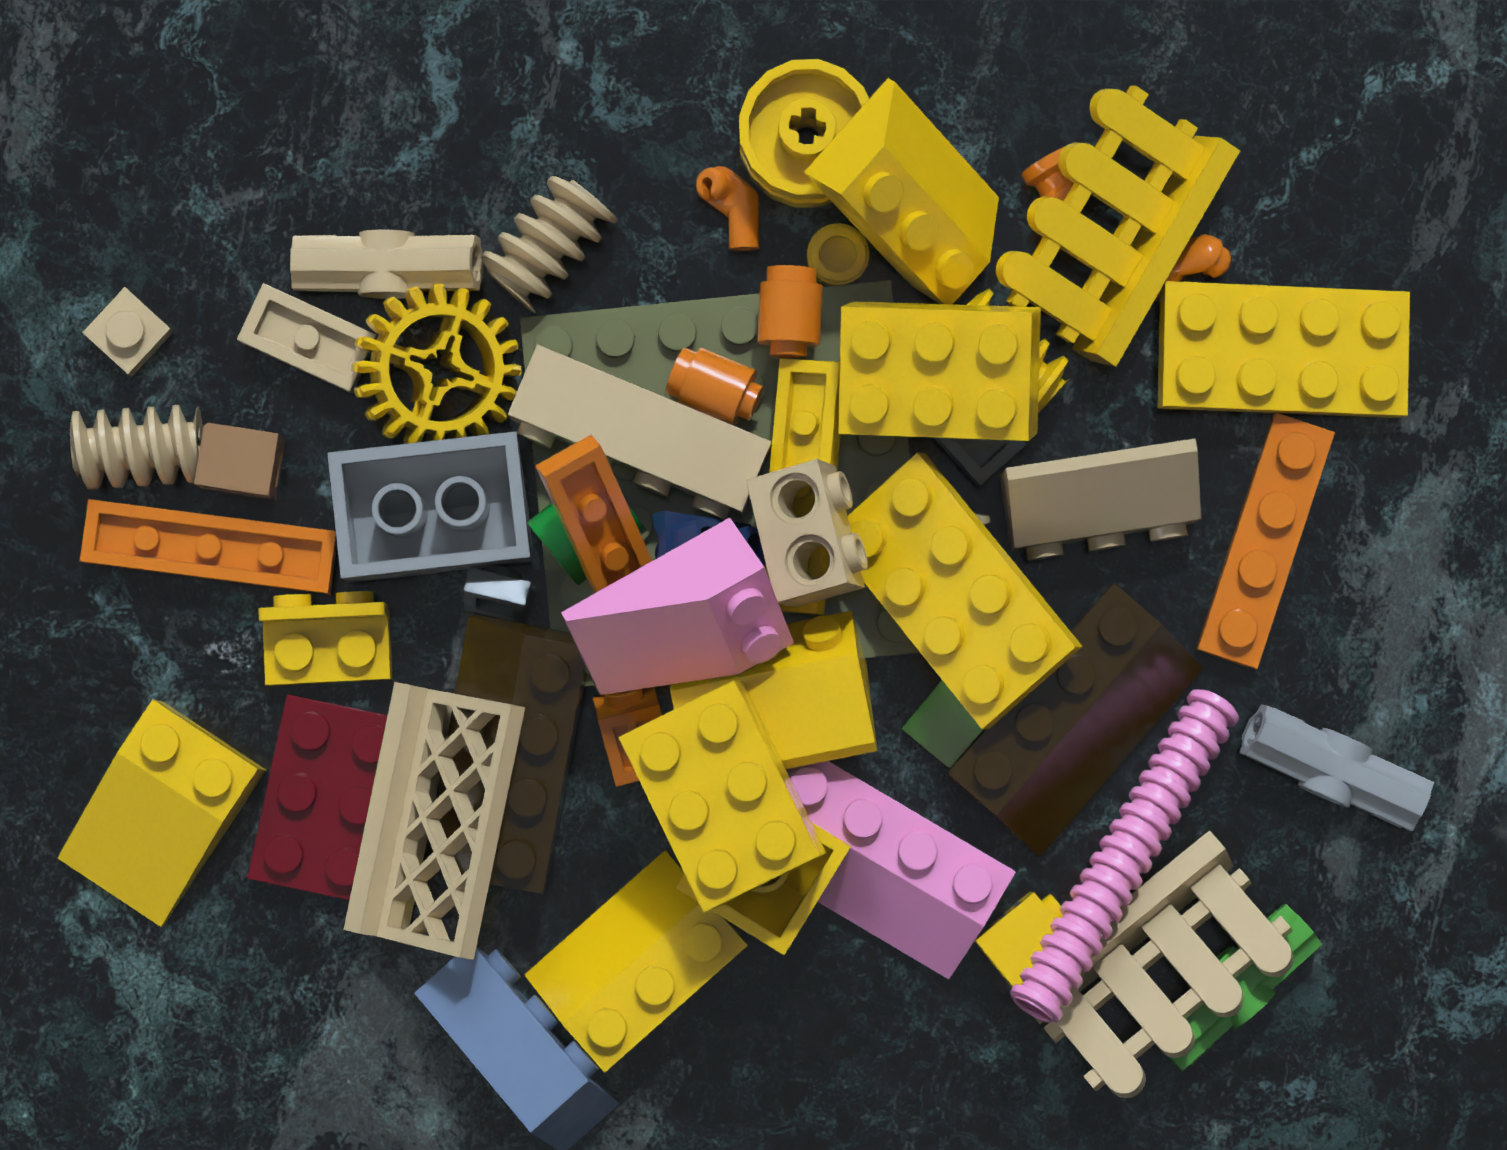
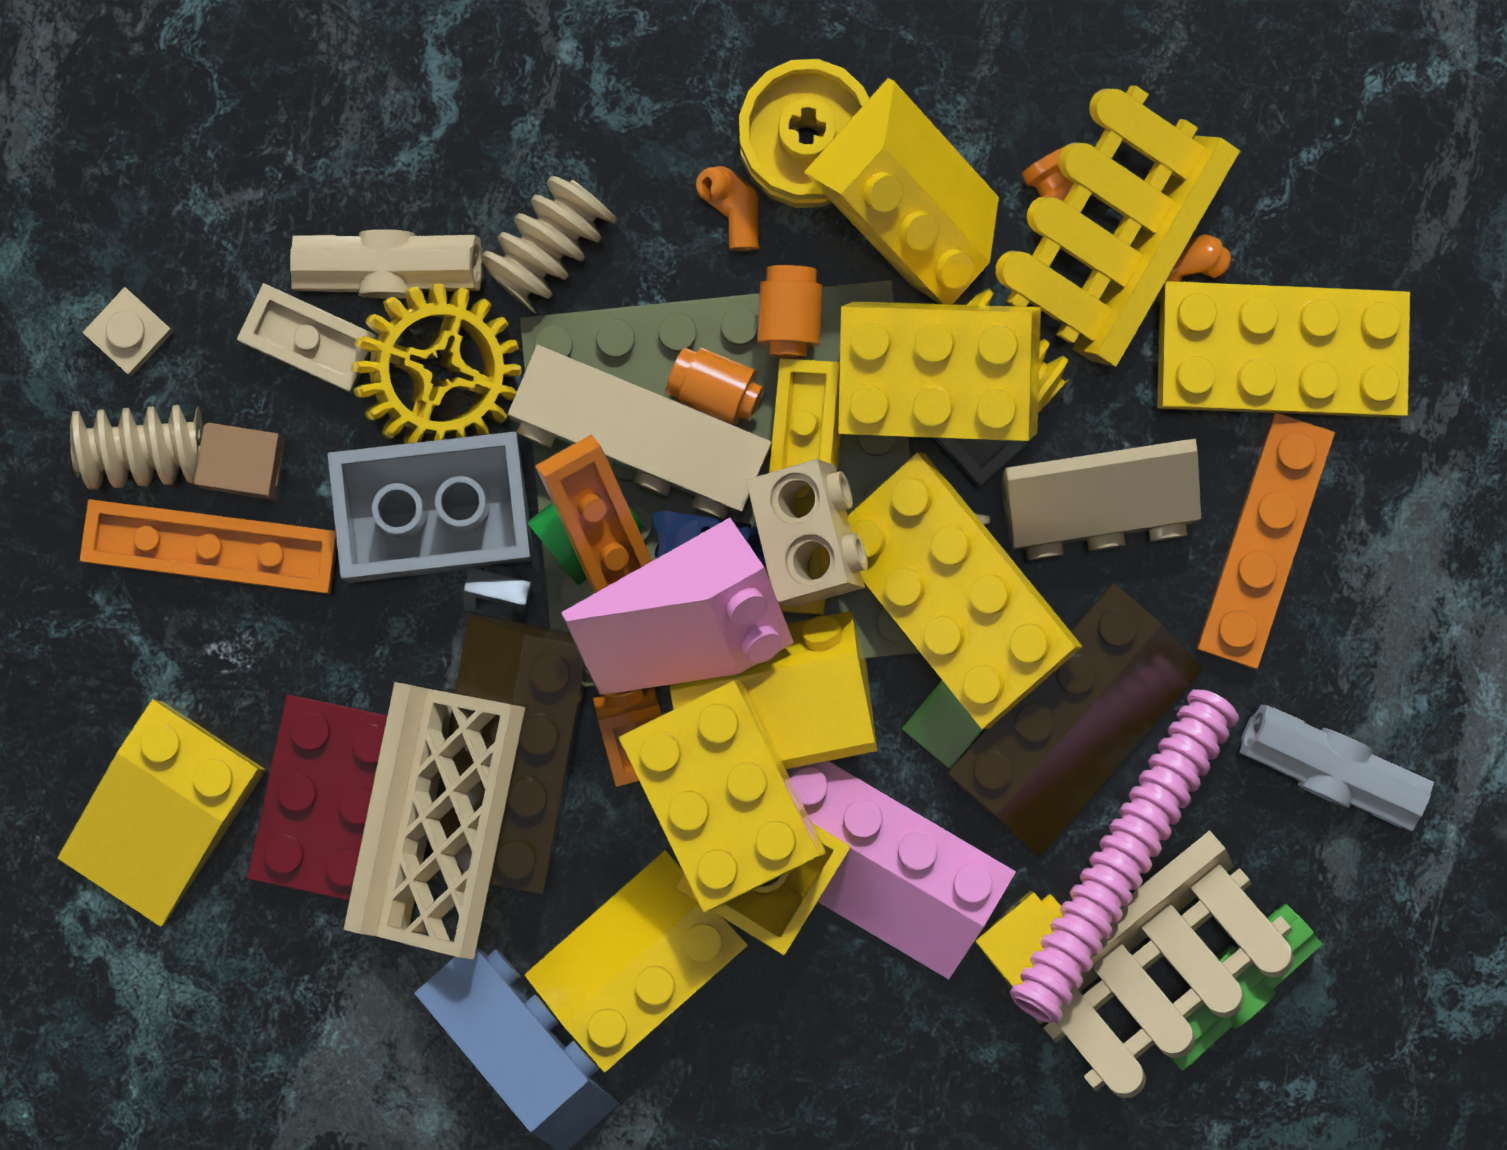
yellow bracket [258,591,393,686] -> none
yellow tile [807,223,869,286] -> none

